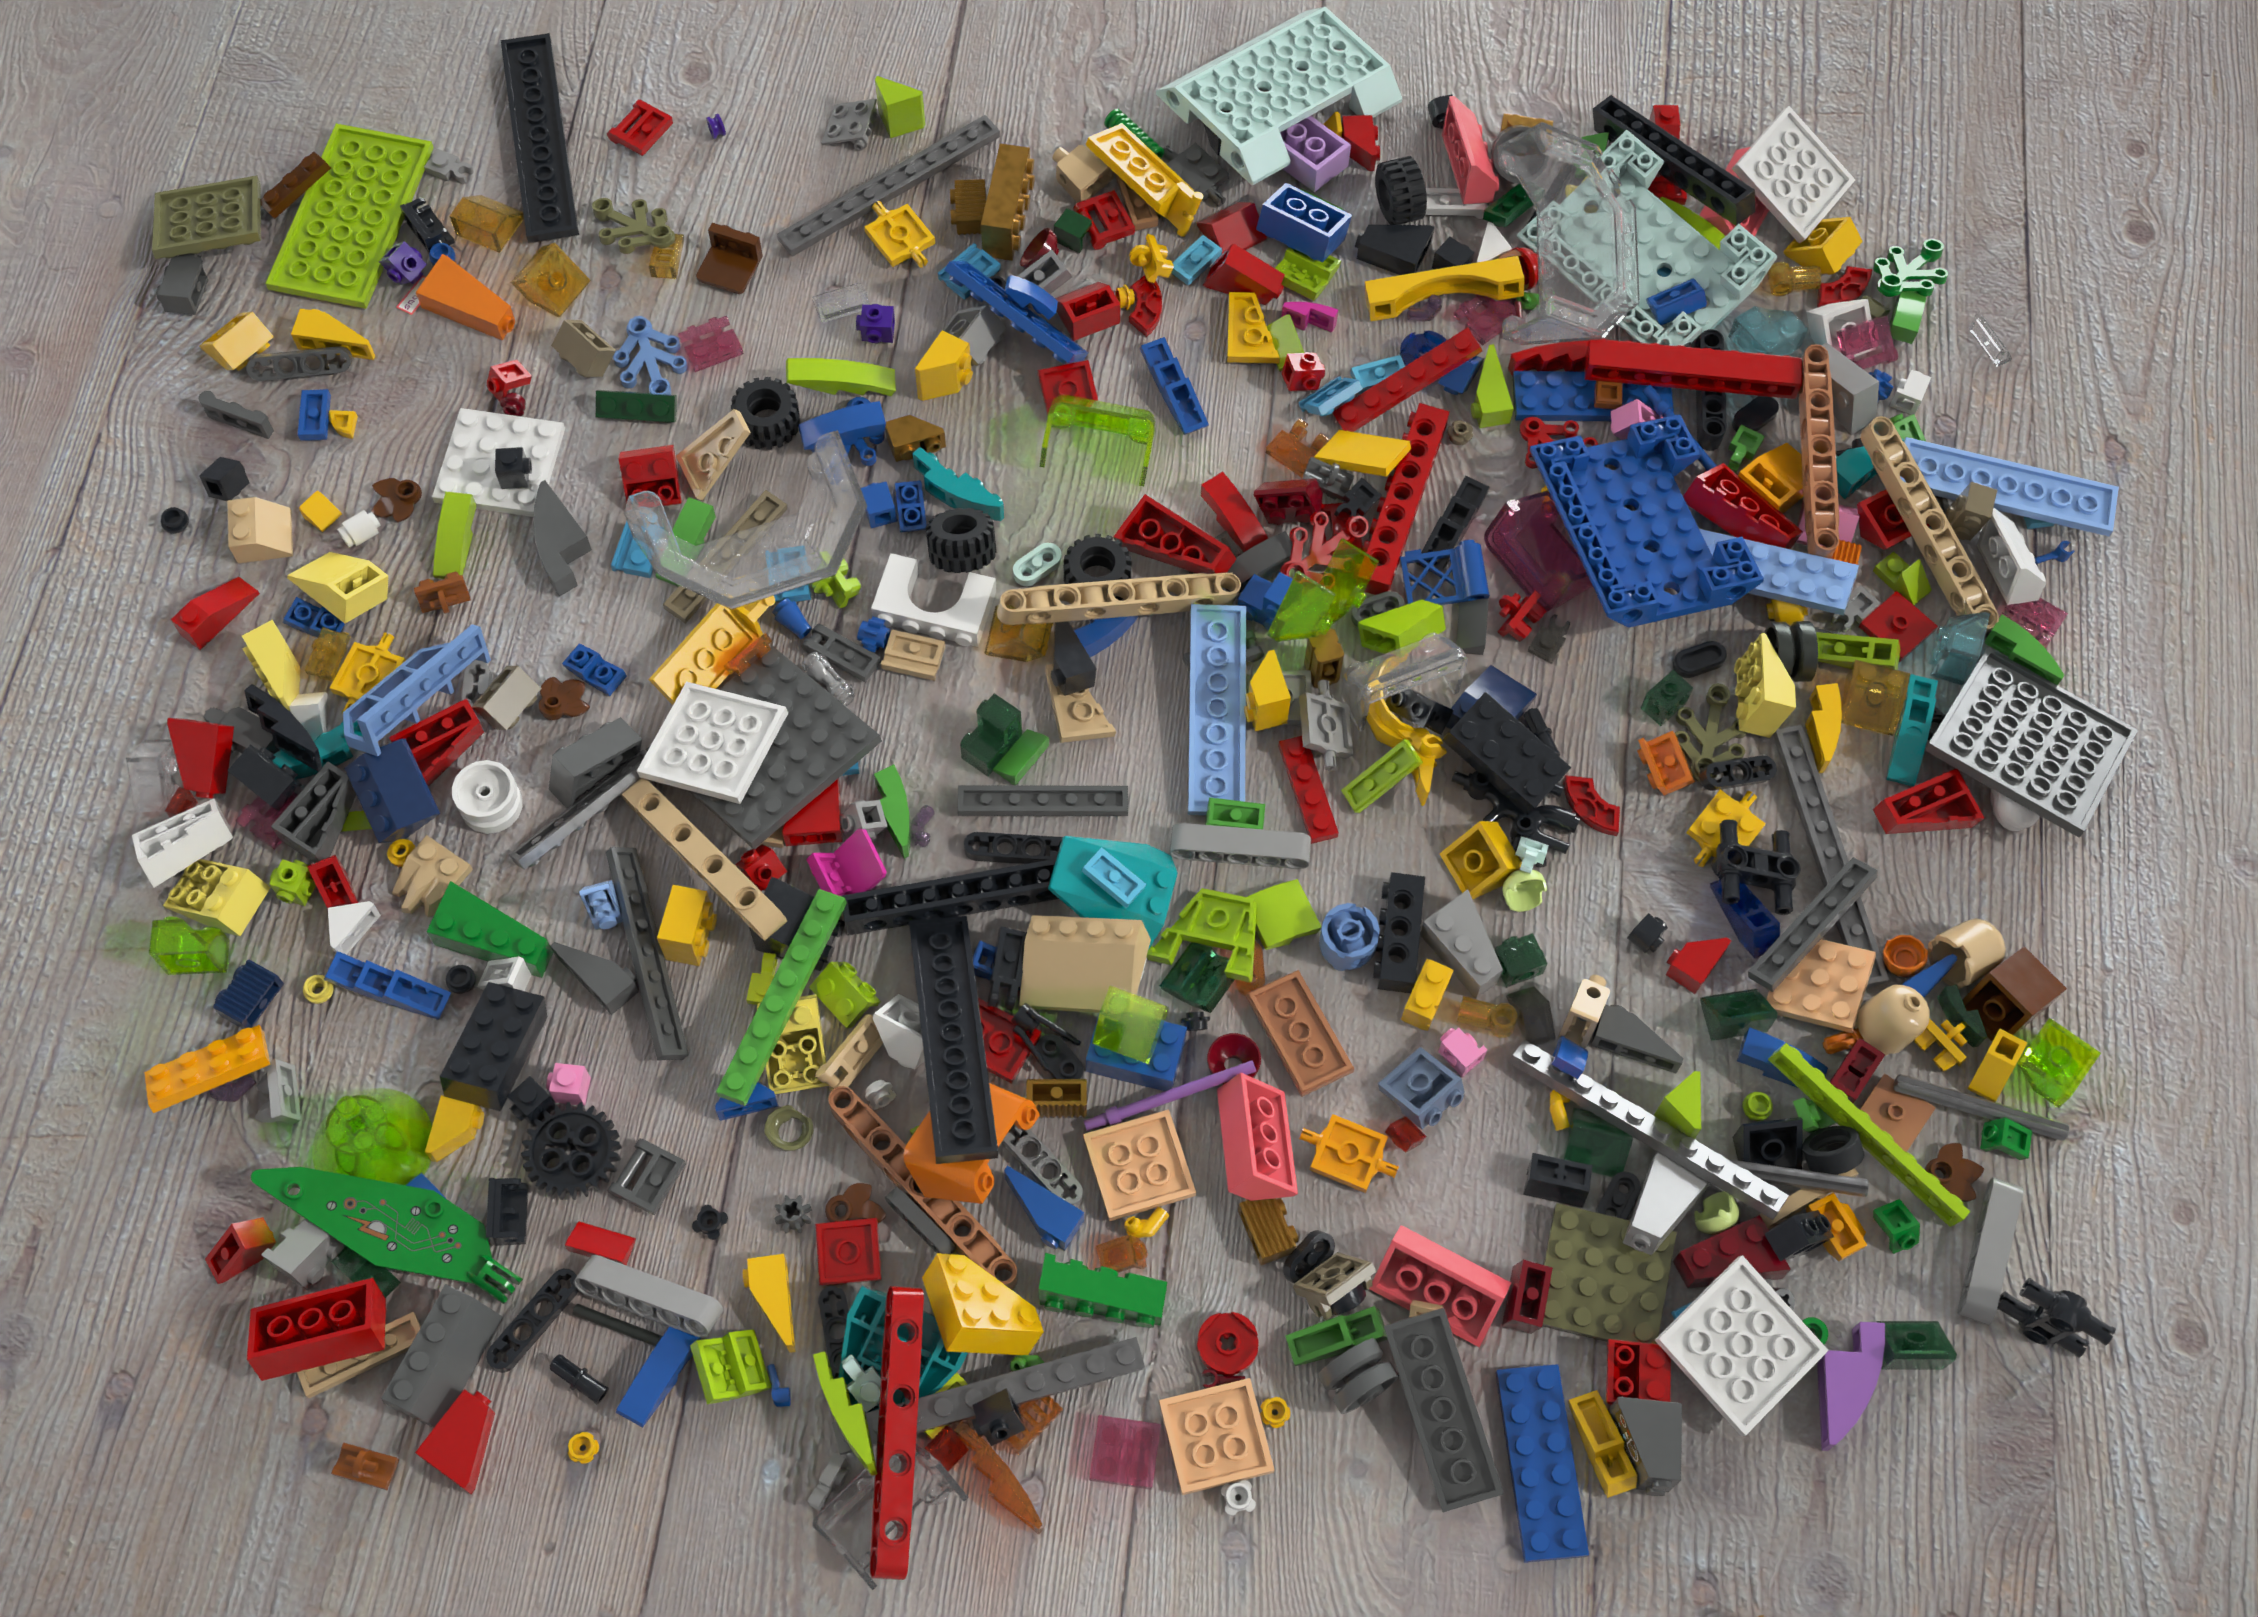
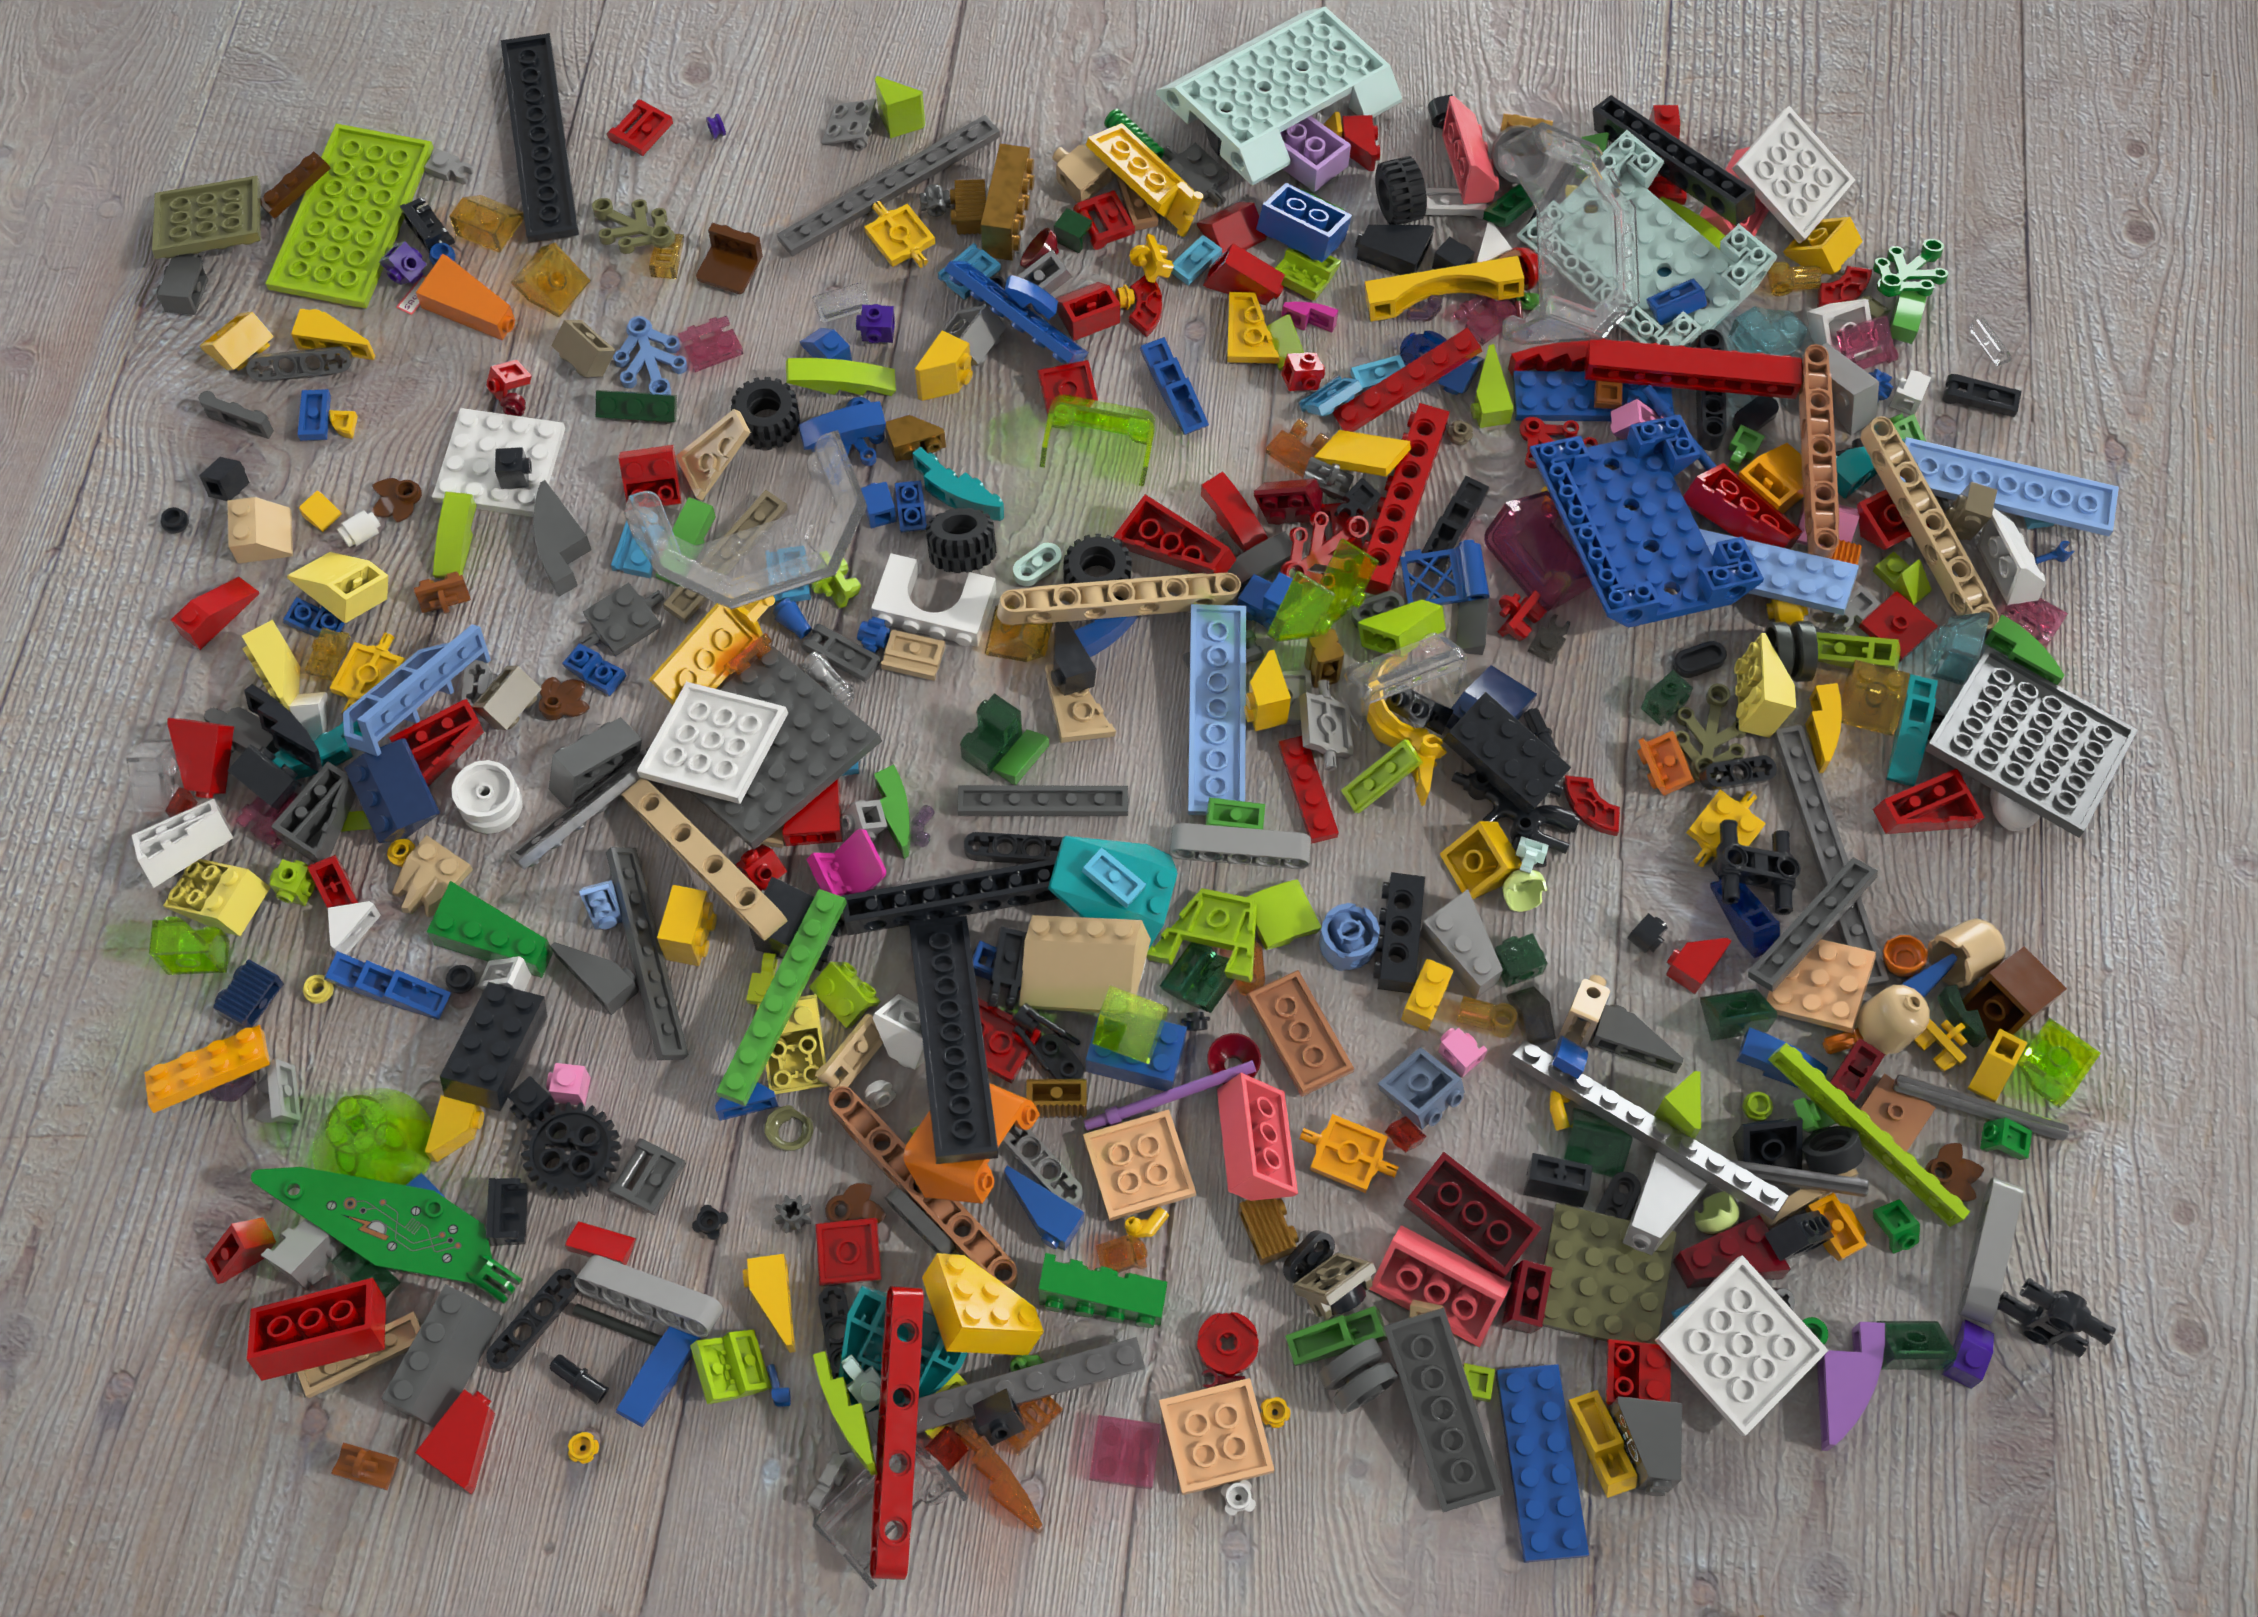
none -> dark grey plate [580,582,664,657]
none -> blue slope [800,328,852,361]
none -> dark grey gear [919,184,951,217]
none -> dark red brick [1403,1152,1542,1278]
none -> lime plate [1463,1363,1495,1402]
none -> black plate [1942,374,2022,417]
none -> dark purple slope [1942,1319,1994,1389]

